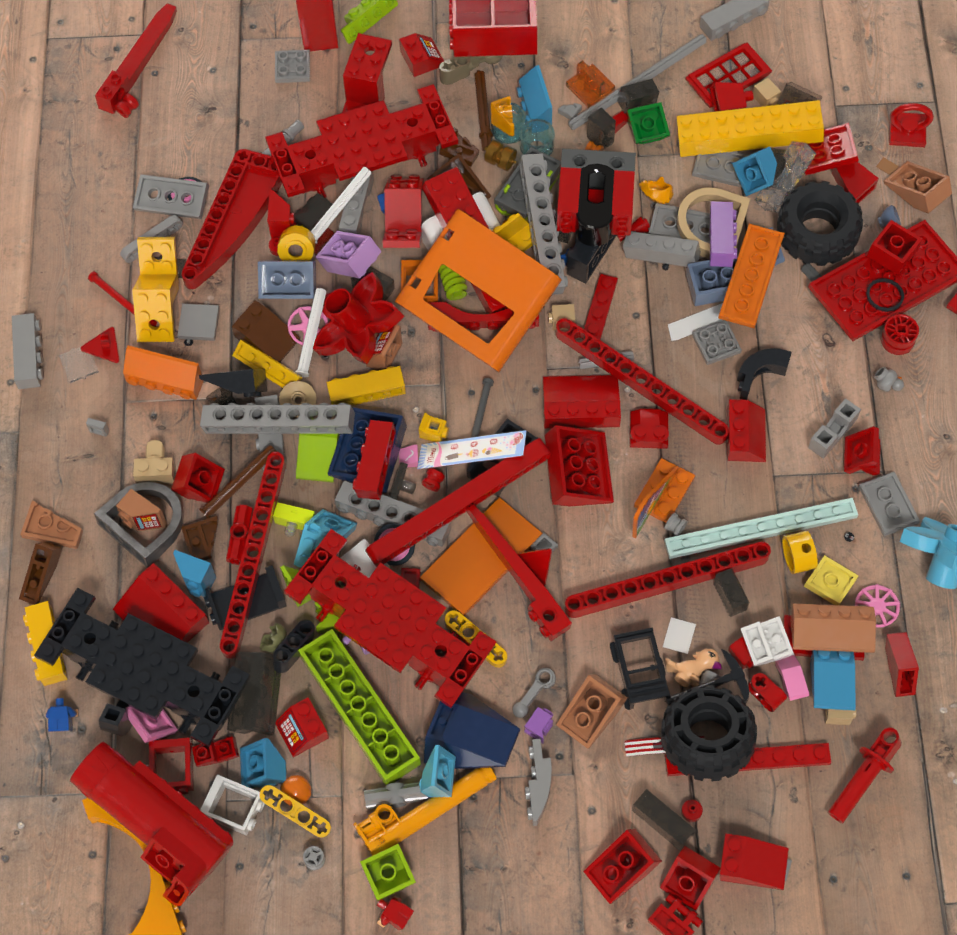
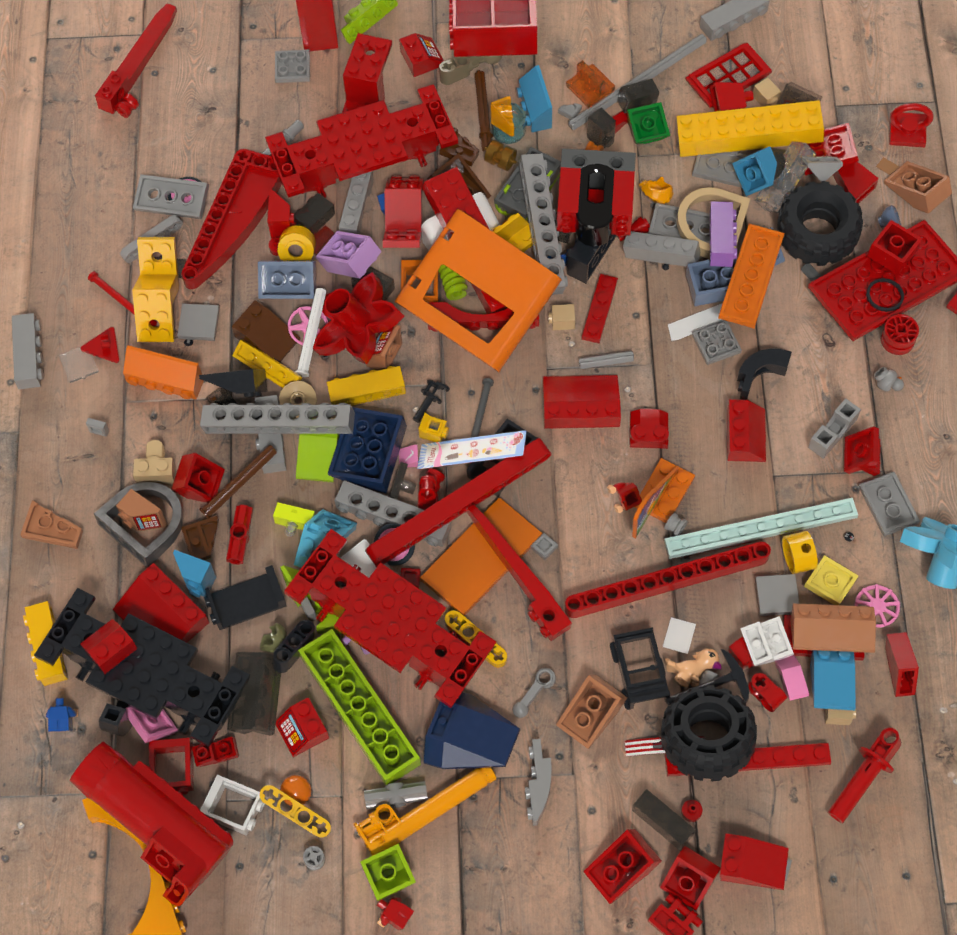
reddish brown slope [19,542,62,605] -> none
red beam [220,452,286,659] -> none
dark azure slope [240,738,287,788] -> none
white axle [311,167,372,244] -> none
red brick [353,420,396,500] -> none
medium azure slope [419,745,456,797] -> none
red piece [517,548,552,586] -> none
clear light blue piece [519,119,555,156] -> none
medium lavender window [524,707,553,744] -> none
red slope [545,425,614,507] -> none
red beam [556,318,729,445] -> none
clear smoke brick [713,568,750,617] -> none
none -> red slope [80,619,137,674]
none -> light grey tile [301,596,316,621]
none -> black piece [413,380,450,423]
none -> red piece [418,475,438,510]
none -> red piece [607,482,642,513]
none -> light grey tile [755,574,799,616]
none -> light grey slope [802,157,843,183]

